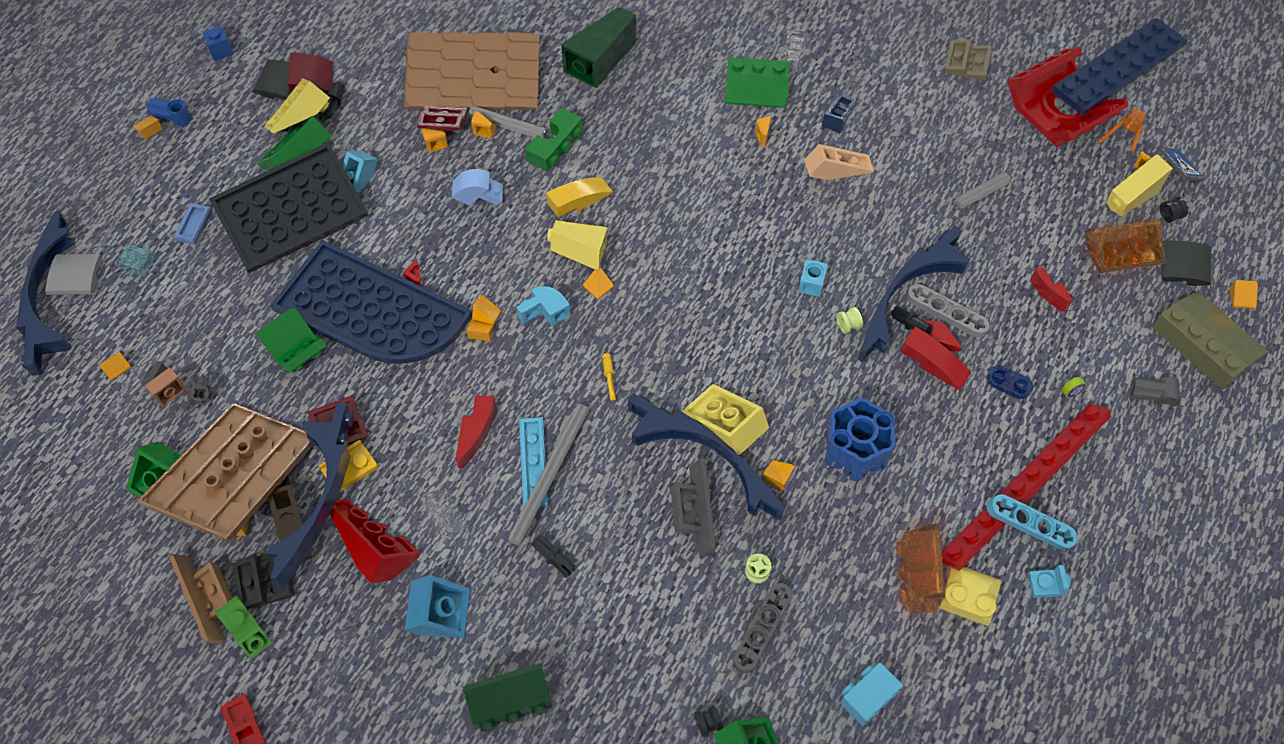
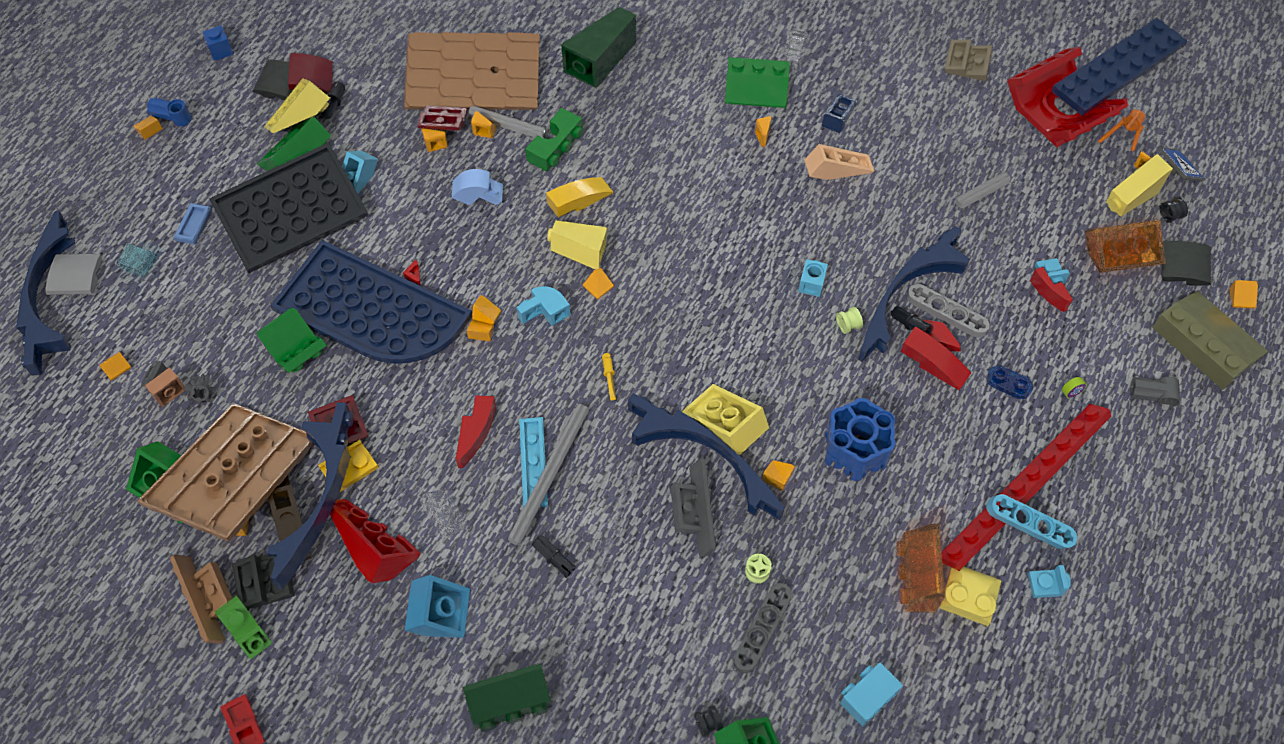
none -> medium azure bracket [1035,258,1070,284]

